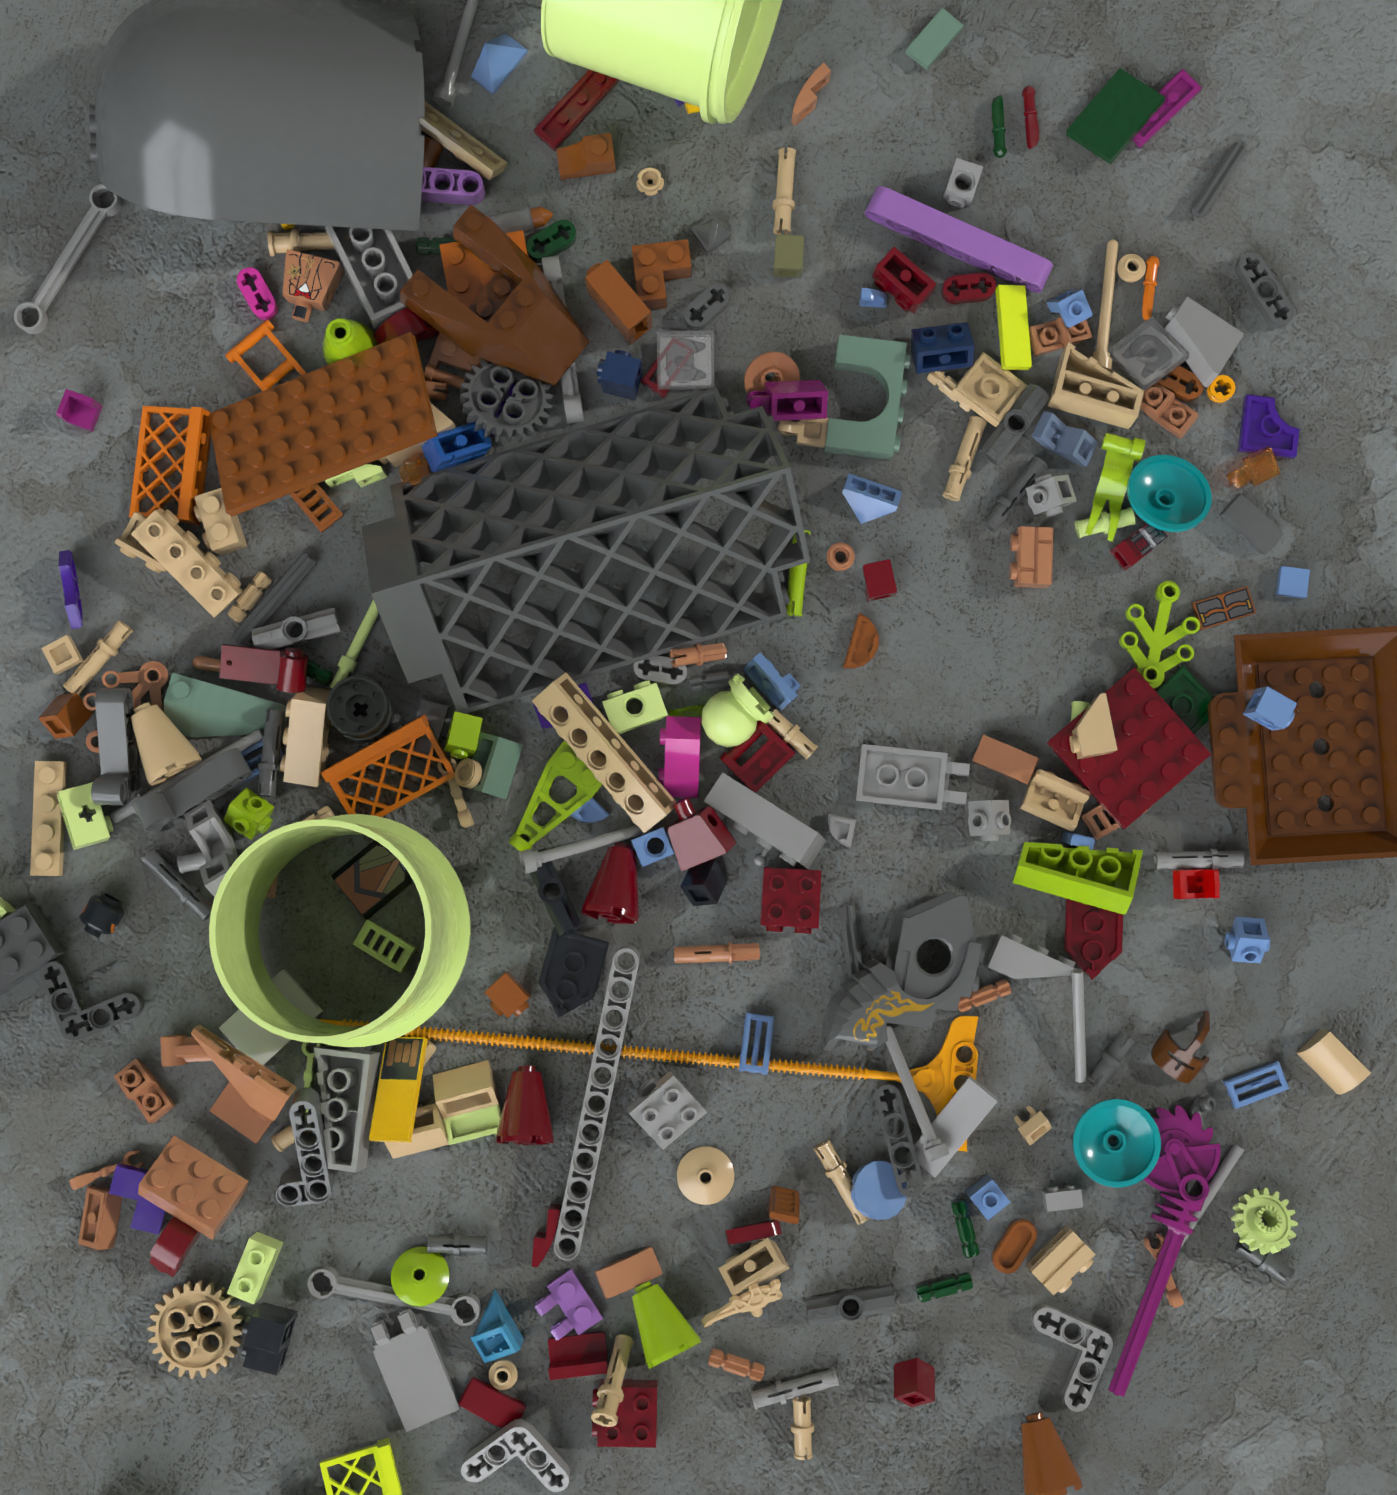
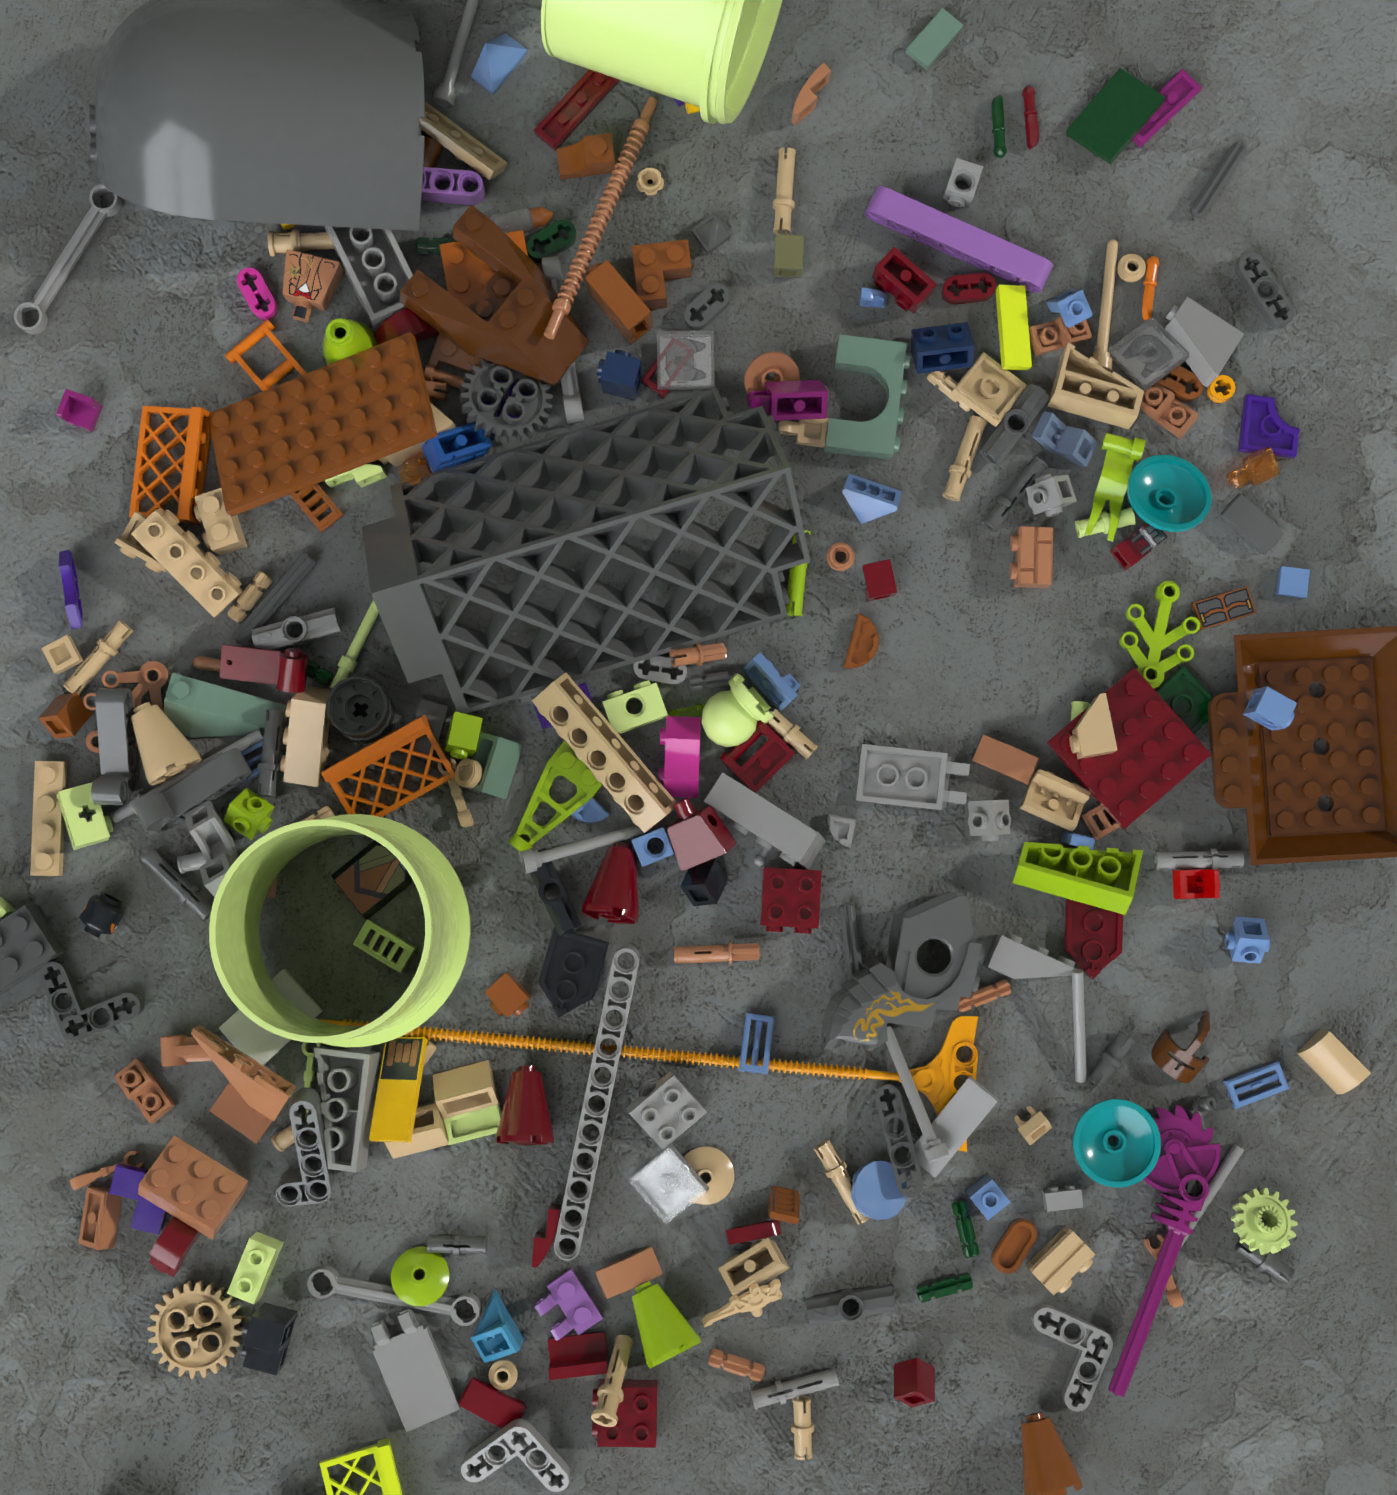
none -> nougat hose [544,97,658,339]
none -> clear tile [628,1144,710,1224]

